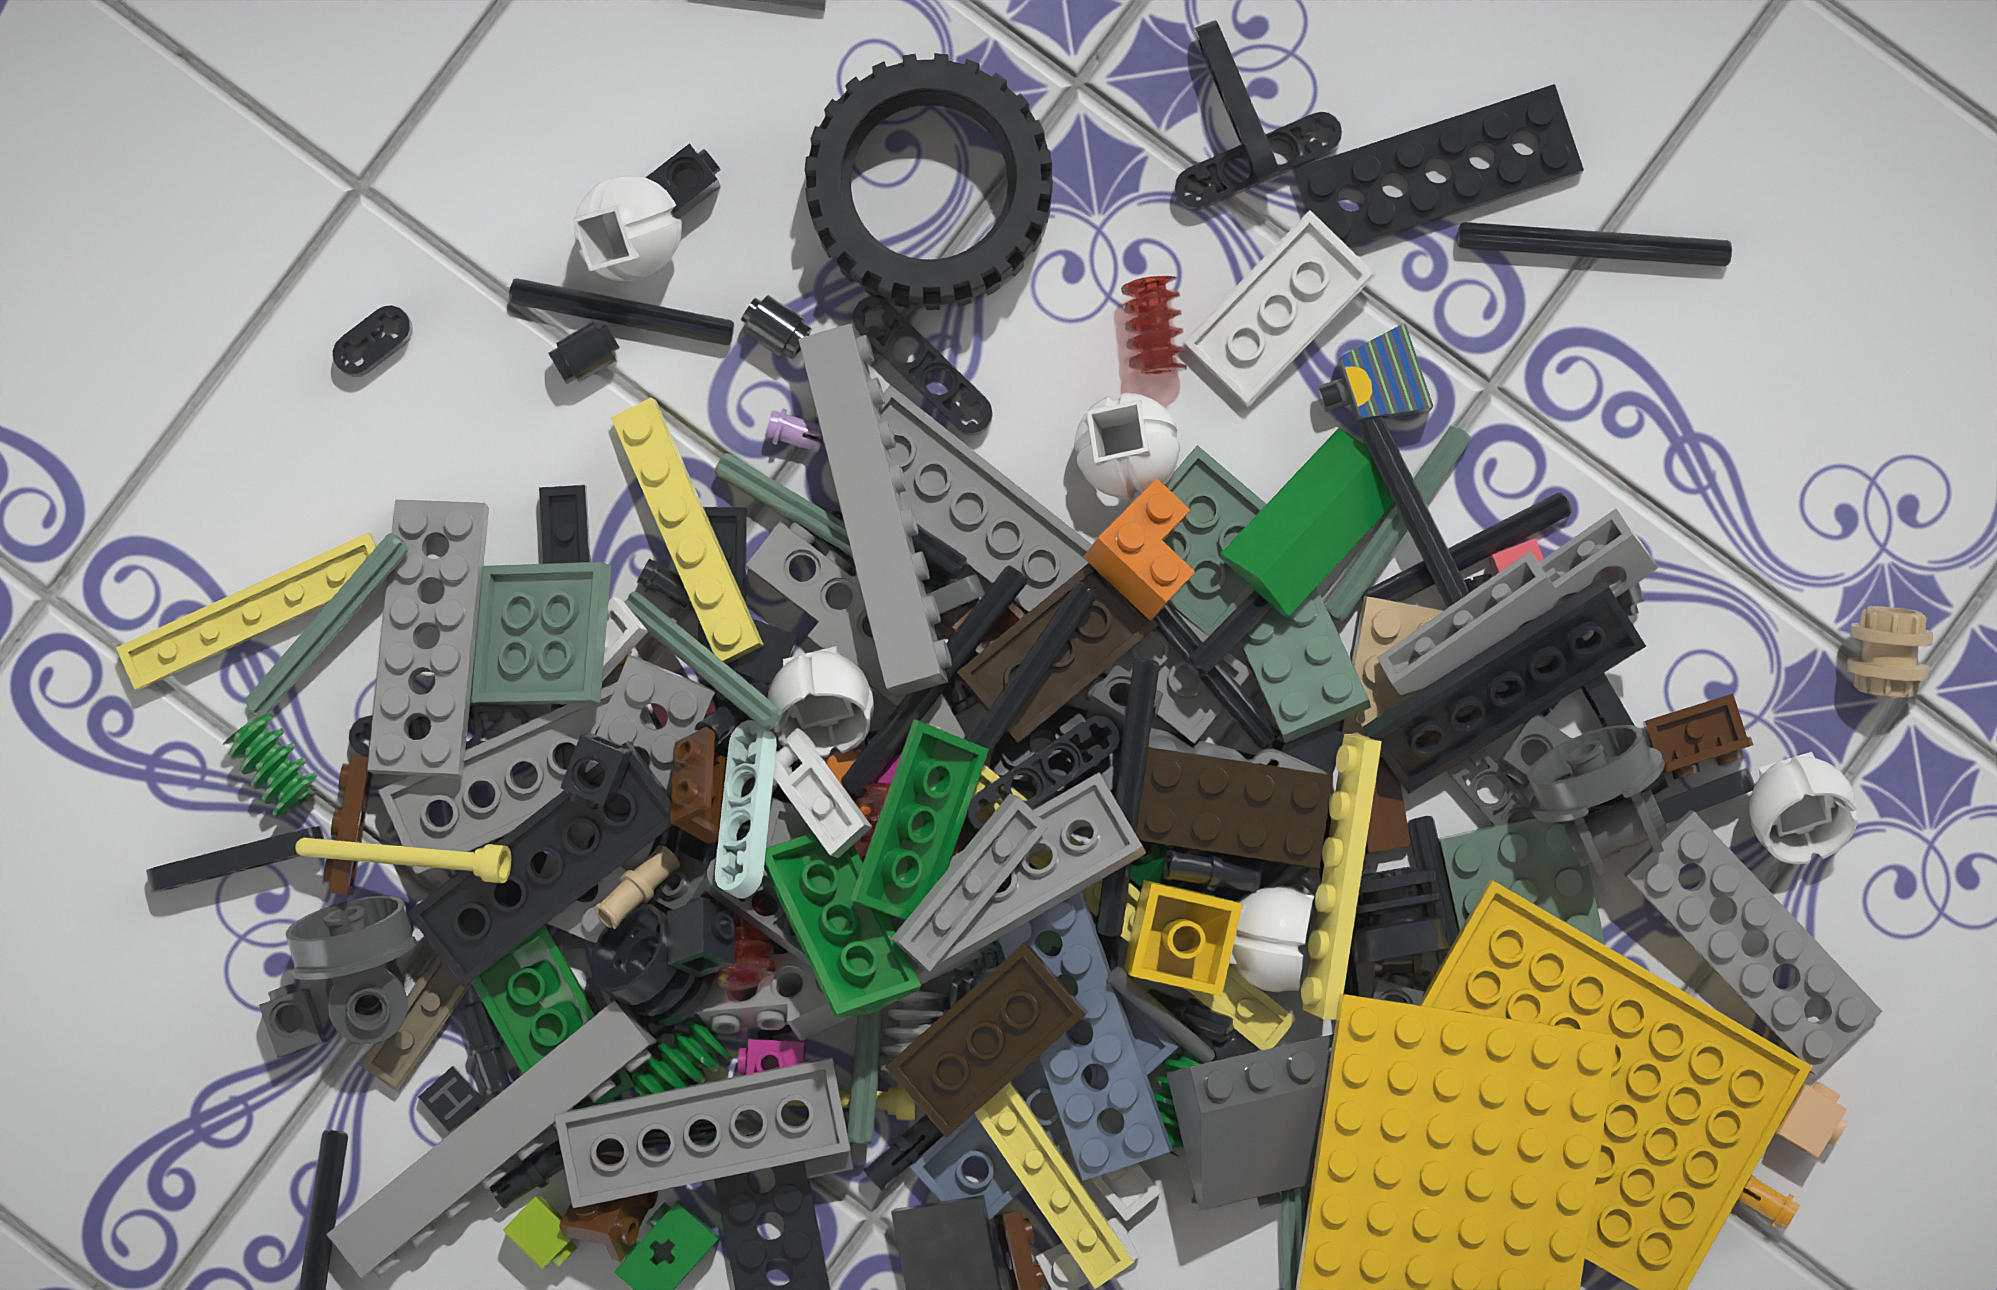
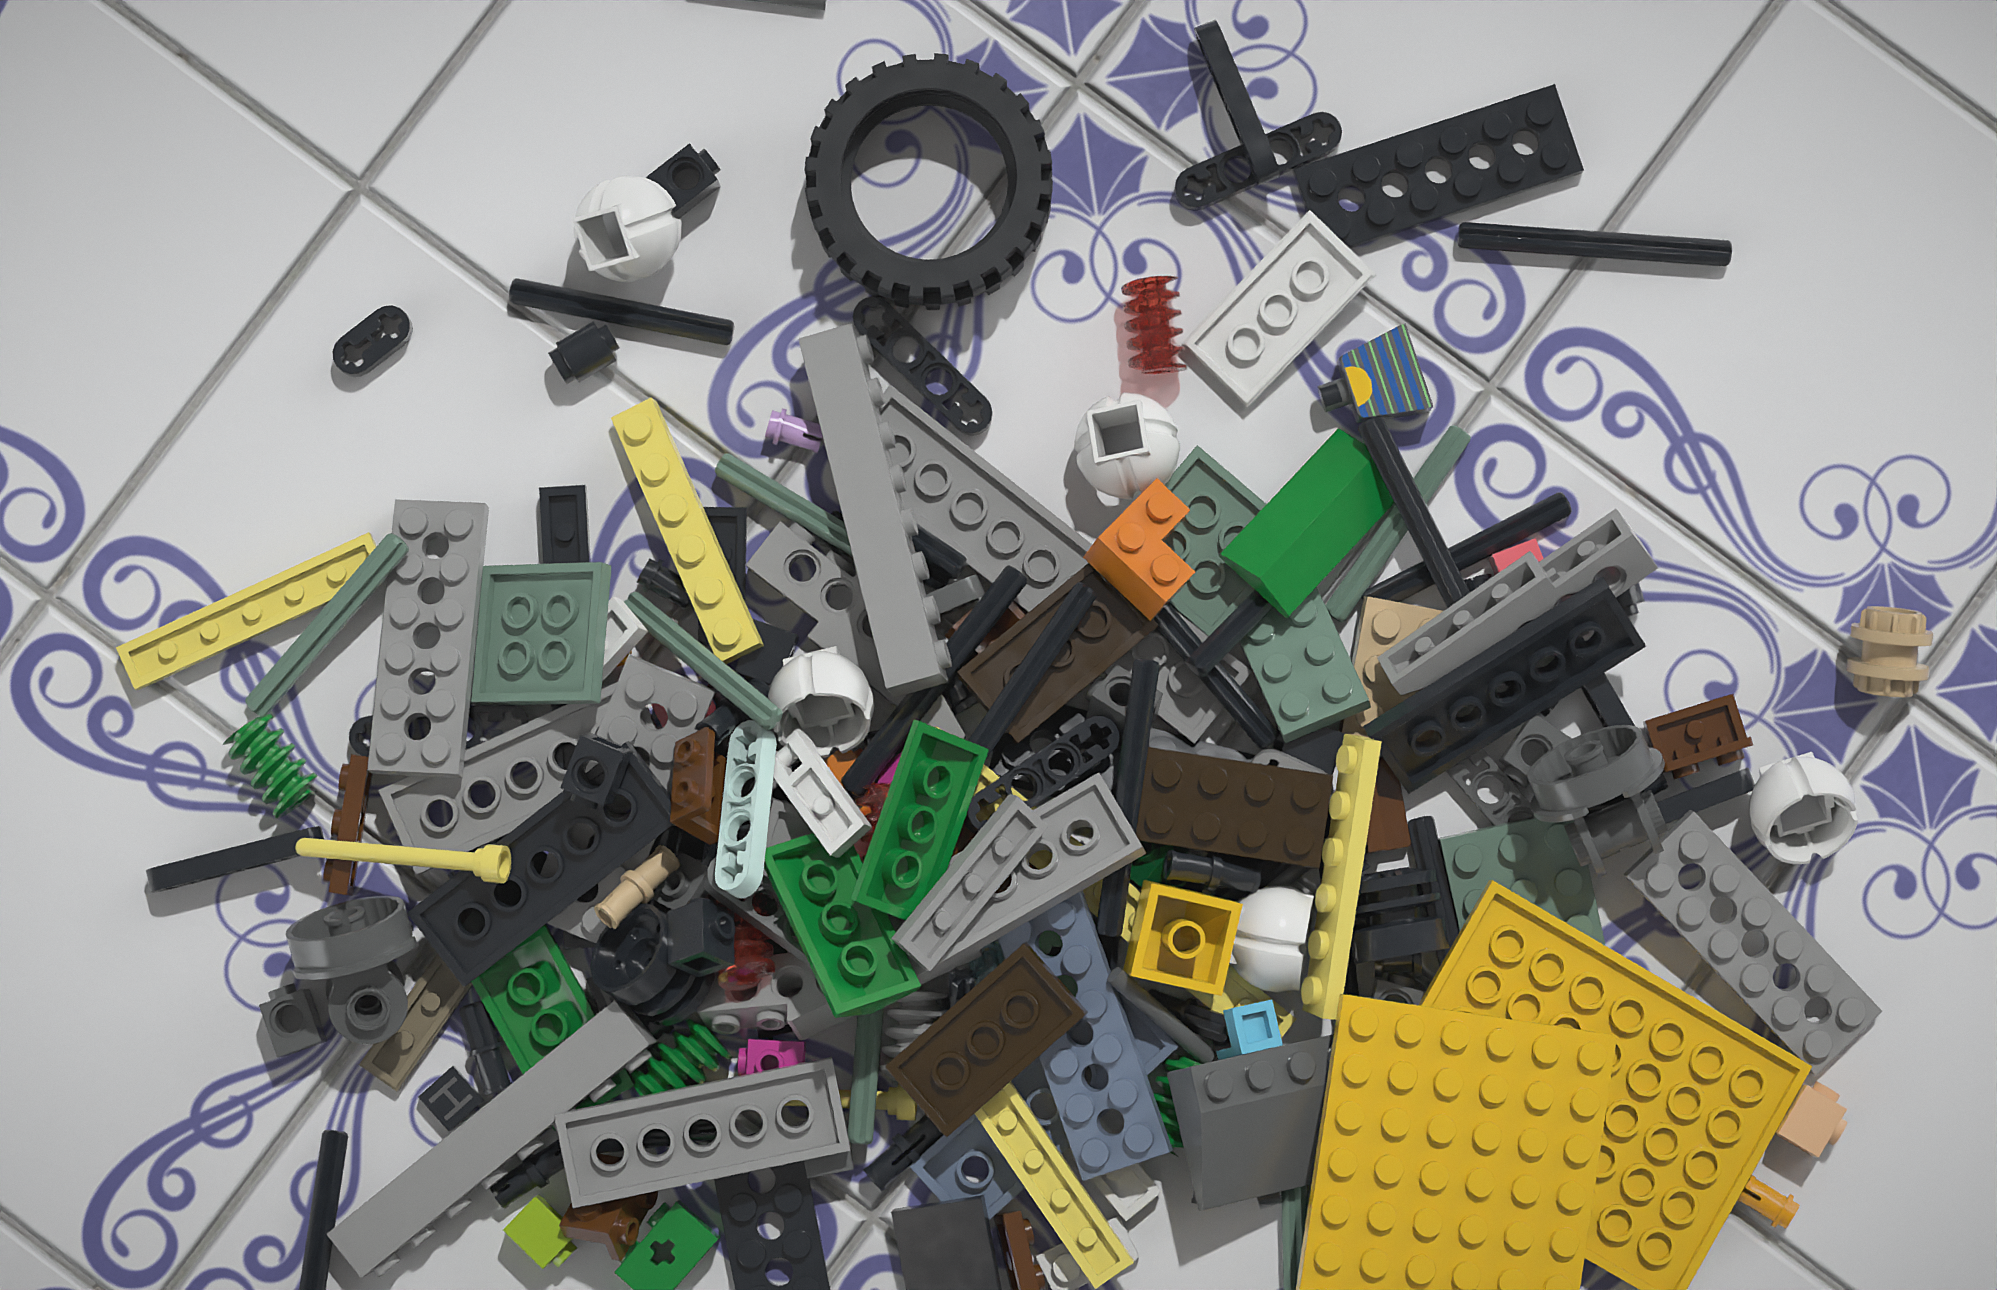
black brick [741,295,812,359] -> none
none -> medium azure panel [1216,1000,1283,1060]

